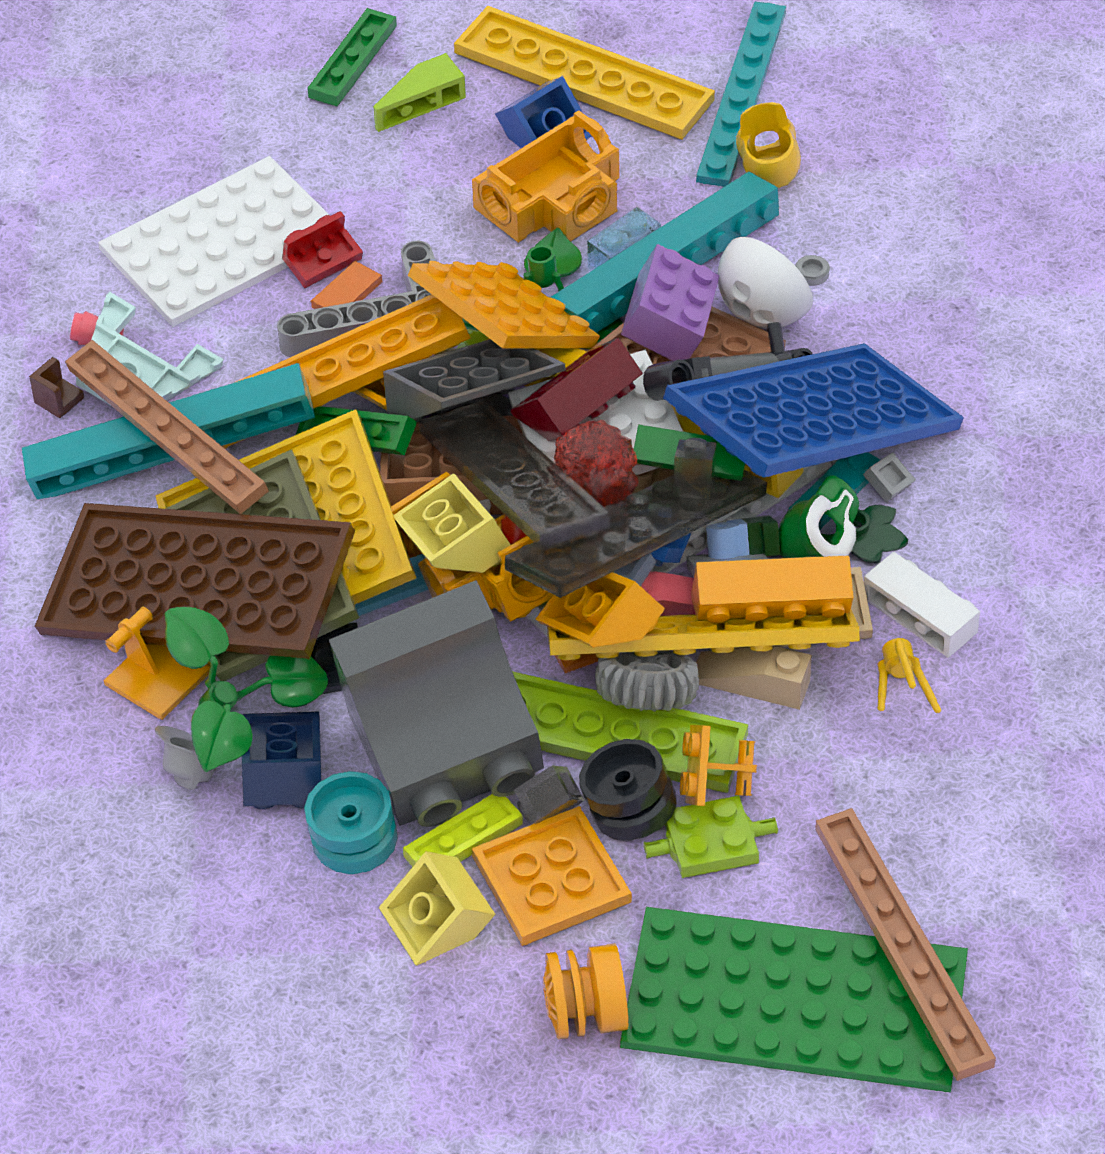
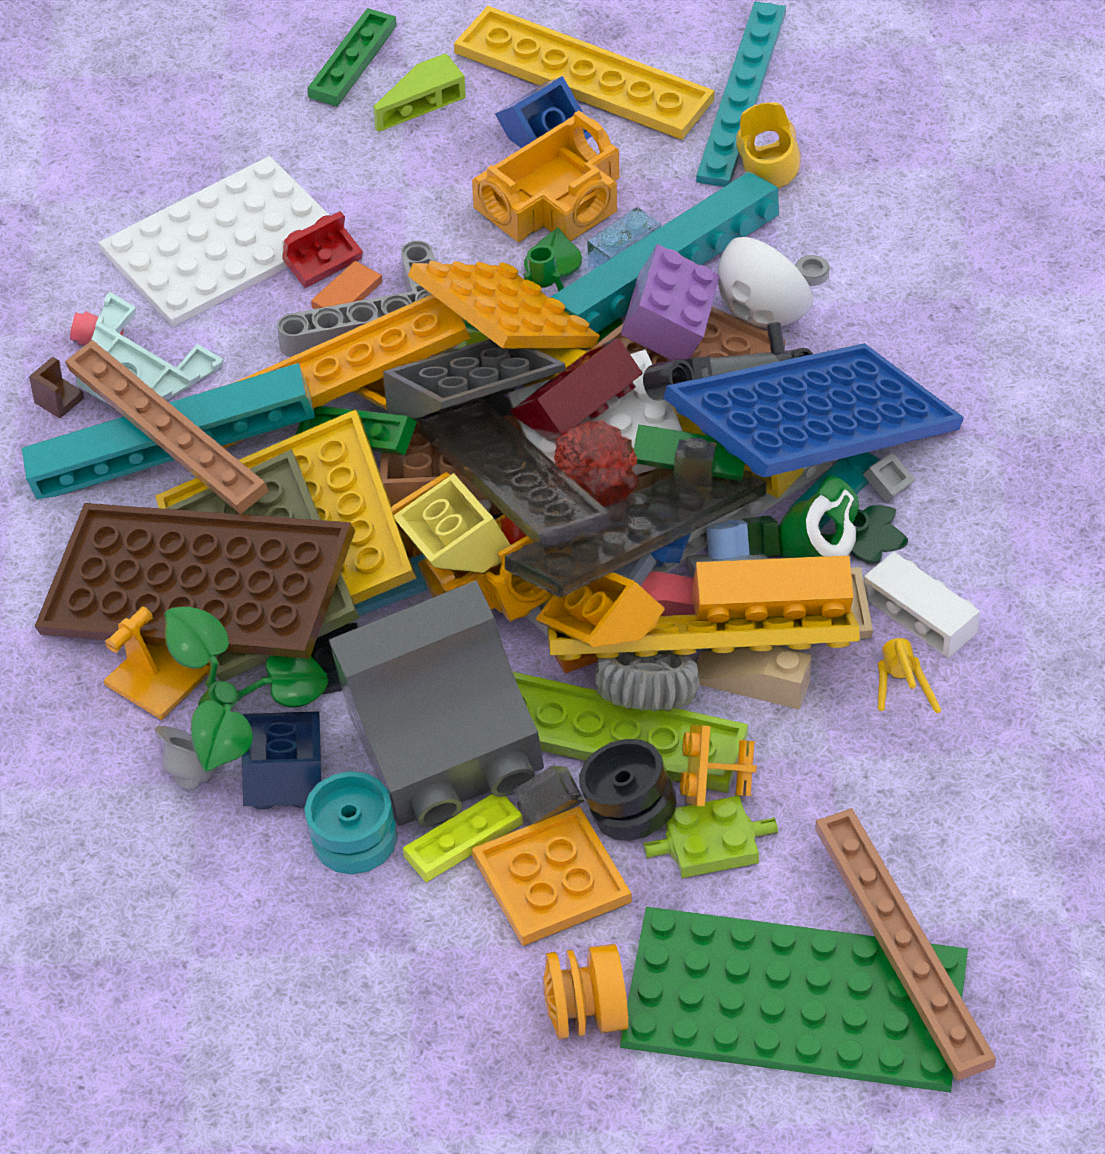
light yellow slope [379,851,496,966] -> none

